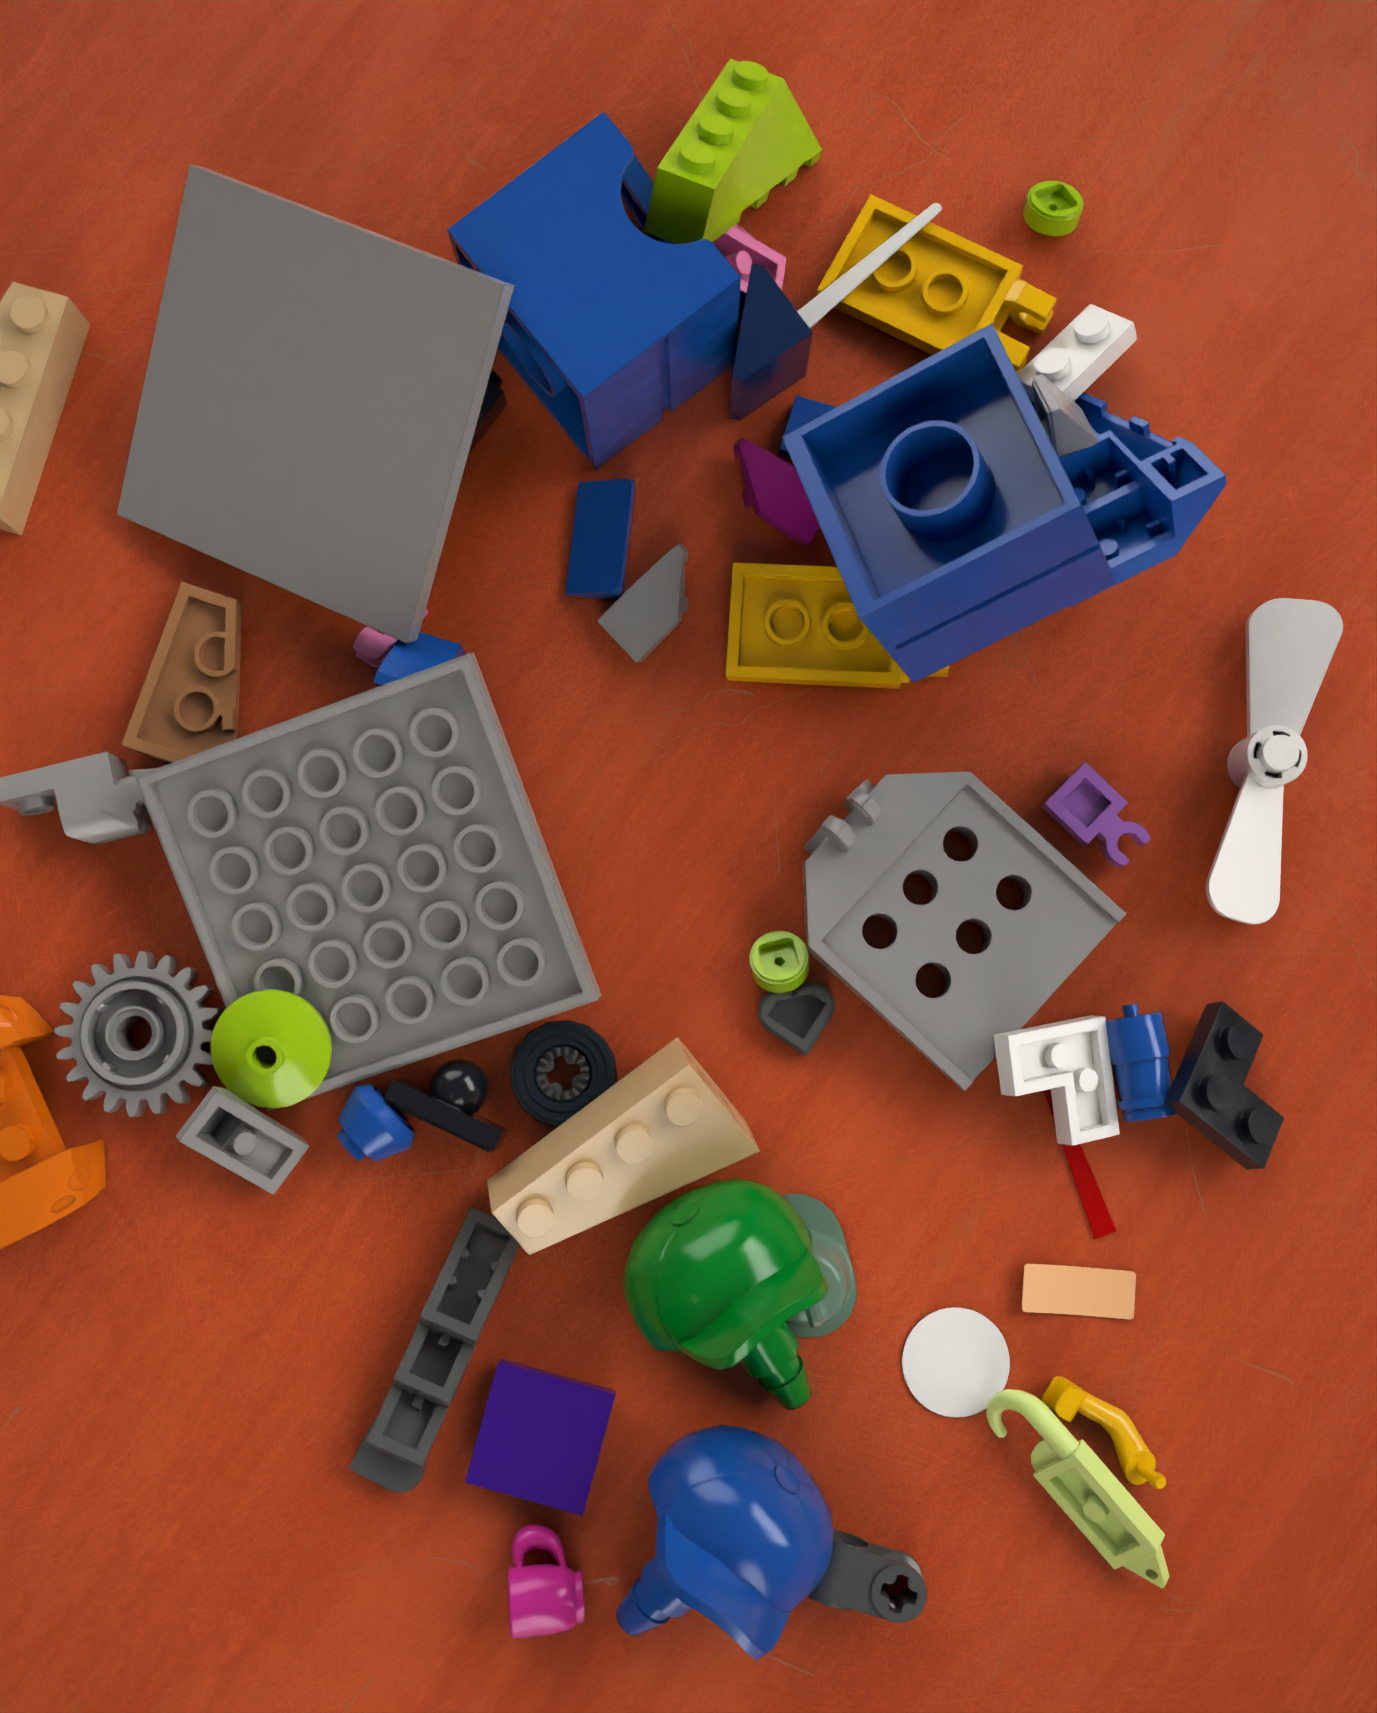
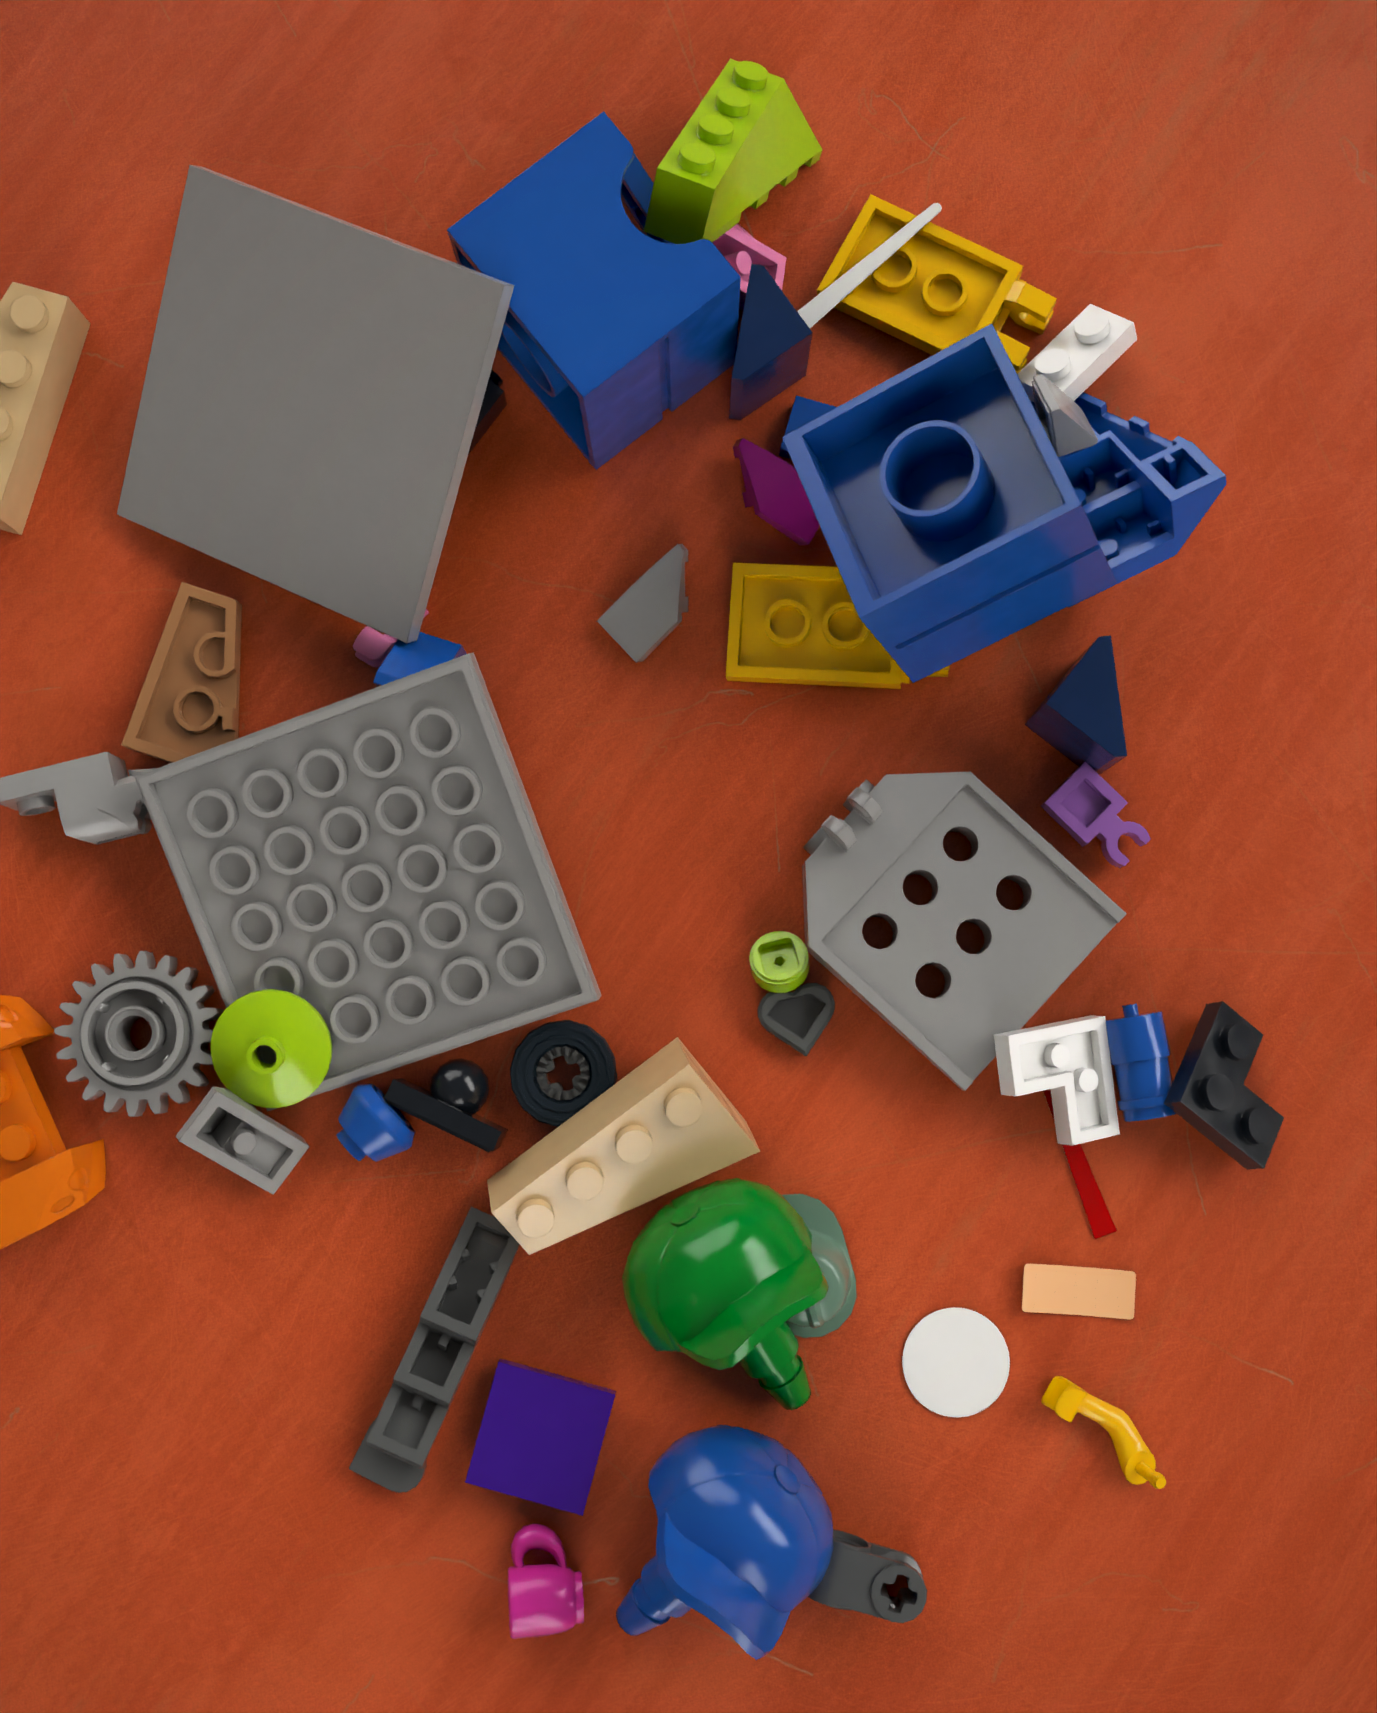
blue slope [566,479,636,601] -> none
yellowish green plate [986,1389,1170,1588] -> none
lime tile [1023,181,1084,236] -> none
white piece [1206,598,1343,925] -> none
none -> dark blue slope [1025,635,1127,774]

